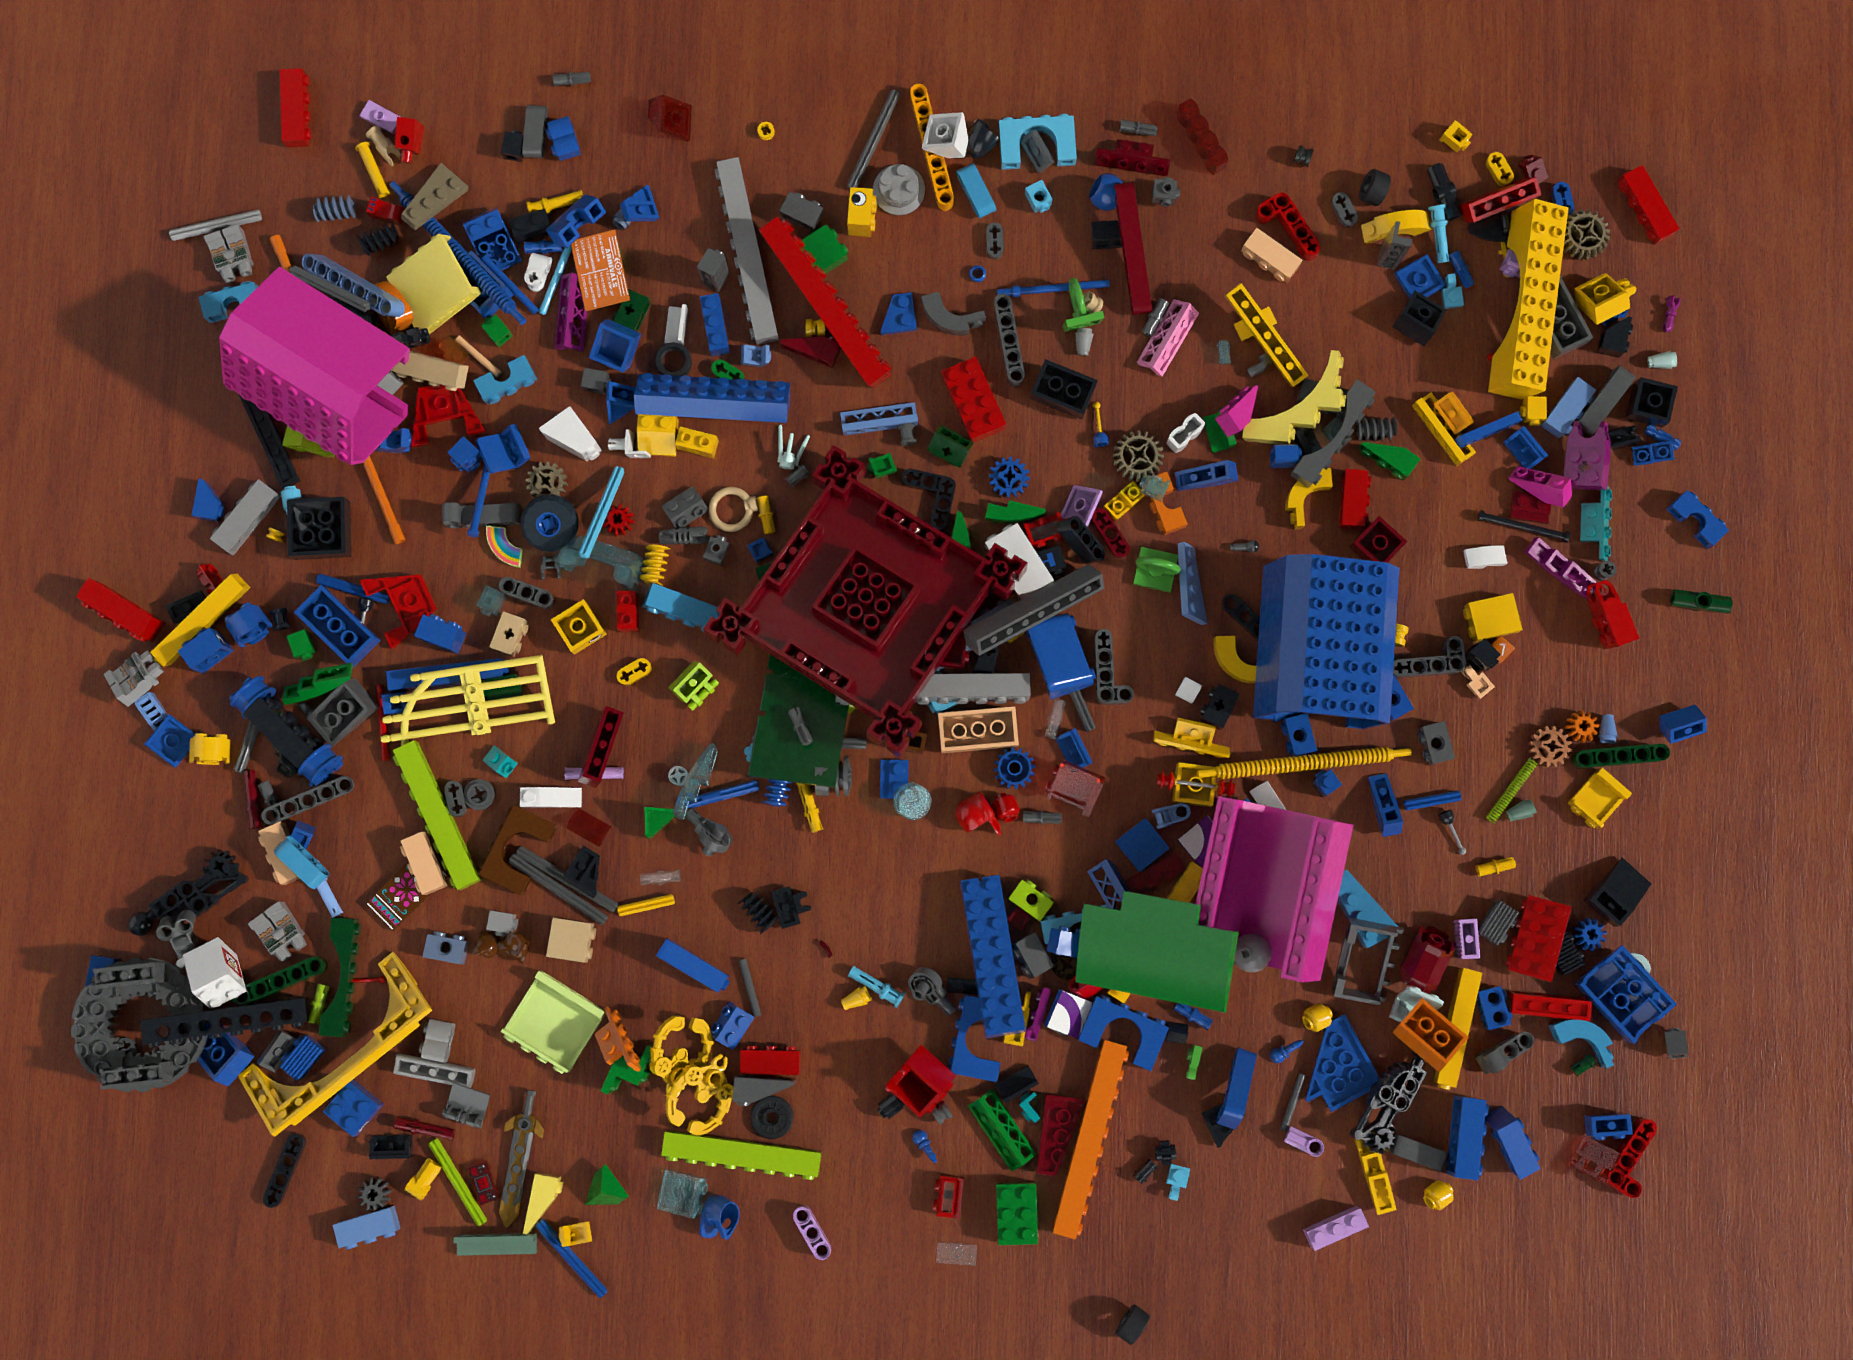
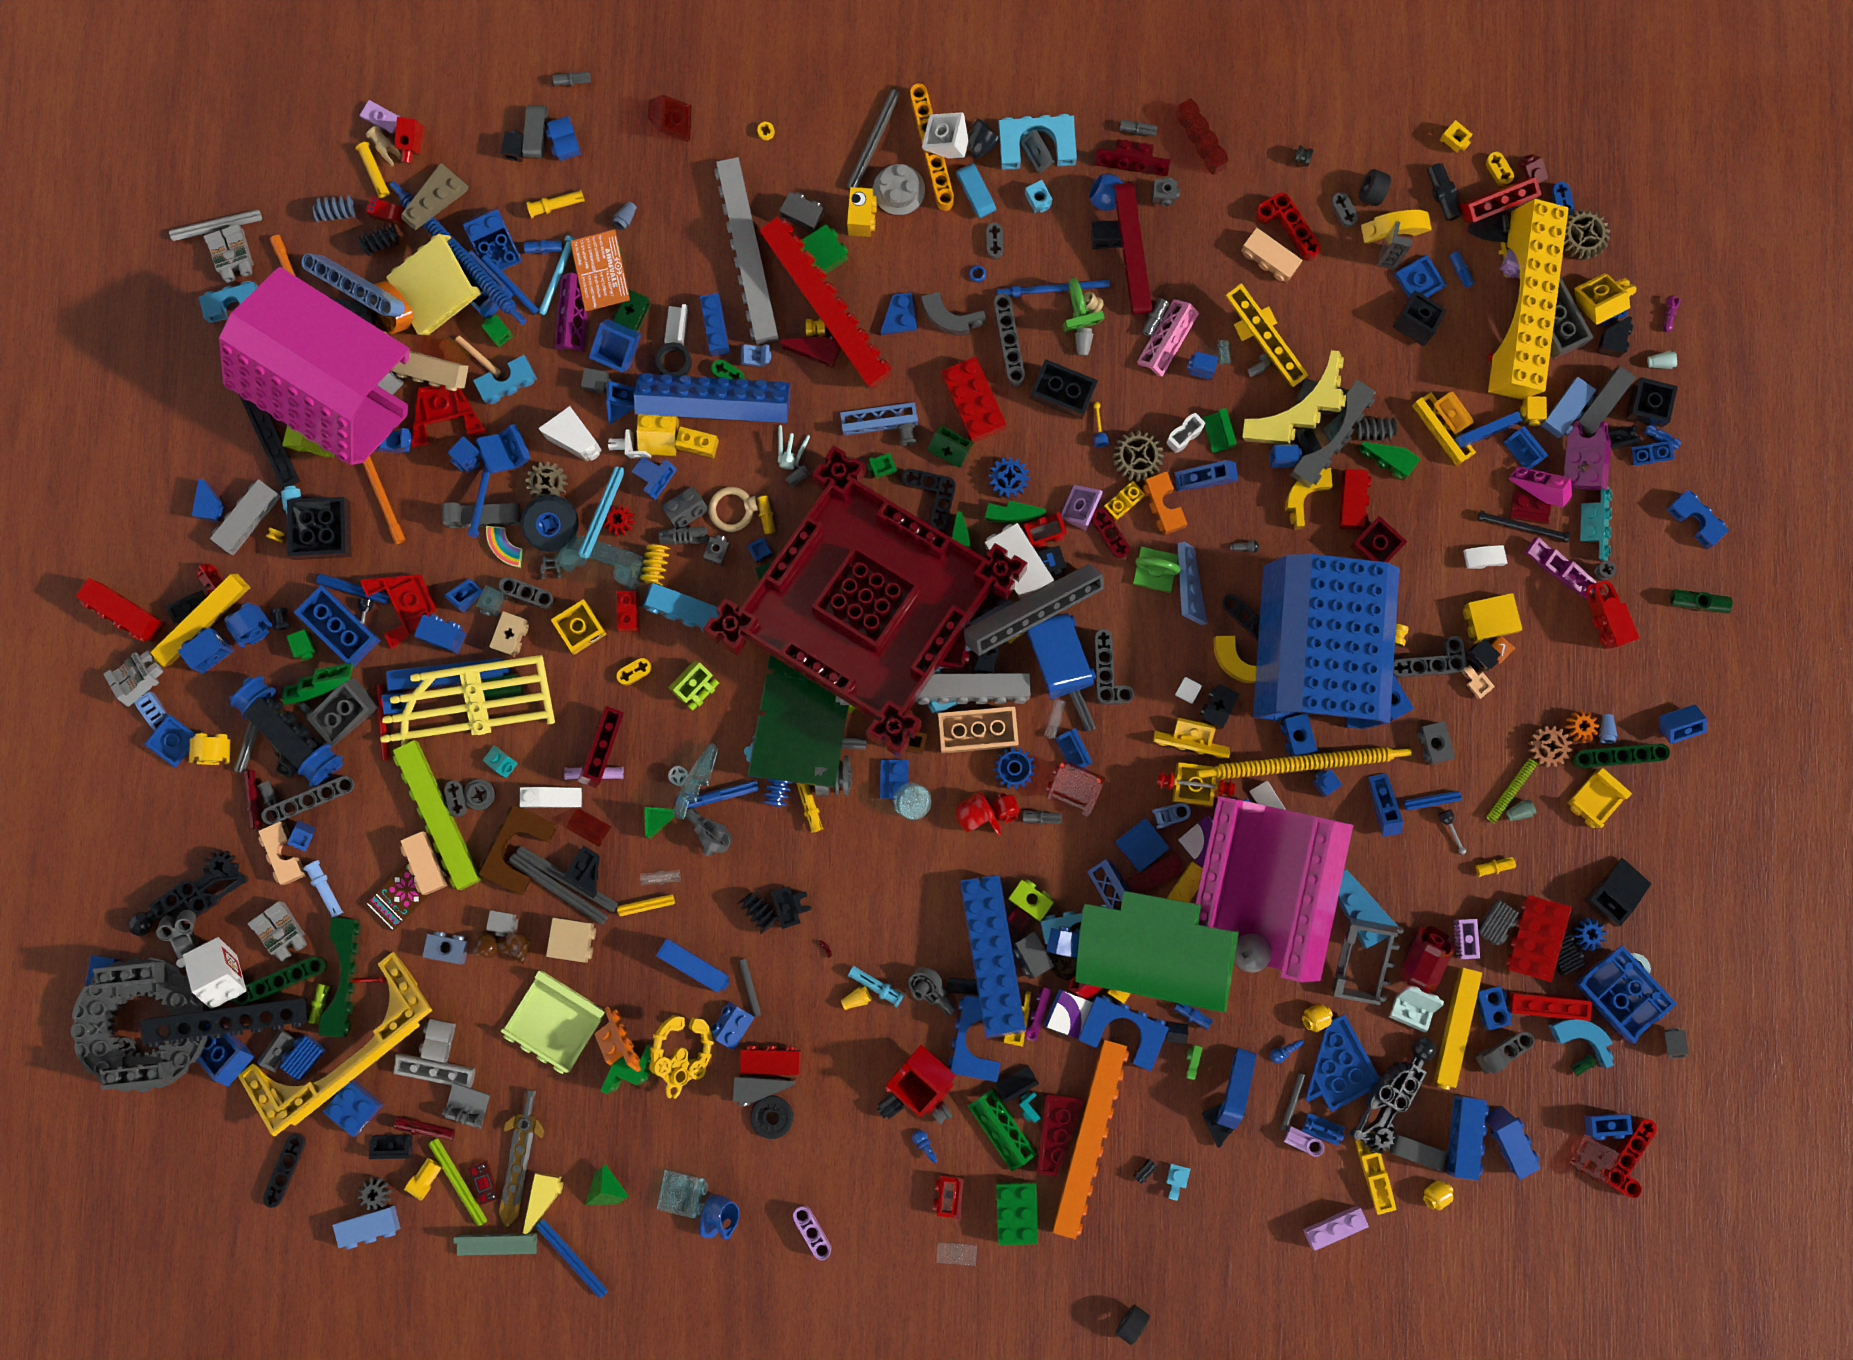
dark azure beam [274,836,329,889] -> none
red brick [279,68,312,148] -> none
dark grey axle [289,266,371,312] -> none
black plate [392,327,431,349] -> none
black brick [509,209,551,244] -> none
white piece [524,253,552,292] -> none
blue arch [546,194,606,248] -> none
yellow bracket [559,1222,592,1247] -> none
blue wing [620,185,659,222] -> none
lime brick [661,1130,822,1180] -> none
yellow piece [665,1054,734,1136] -> none
dark grey brick [697,248,730,293] -> none
dark grey axle [788,707,813,746] -> none
black beam [1057,516,1105,564] -> none
clear light blue brick [1139,475,1171,501] -> none
black gear [1155,1140,1176,1165] -> none
dark pink slope [1215,385,1258,437] -> none
orange brick [1392,998,1469,1072] -> none
medium azure pin [1428,204,1450,263] -> none
medium azure plate [1441,273,1464,309] -> none
red brick [1618,165,1680,245] -> none
none -> blue slope [445,579,483,613]
none -> blue piece [632,456,677,500]
none -> blue brick [1186,351,1218,380]
none -> blue hinge [1301,1113,1345,1145]

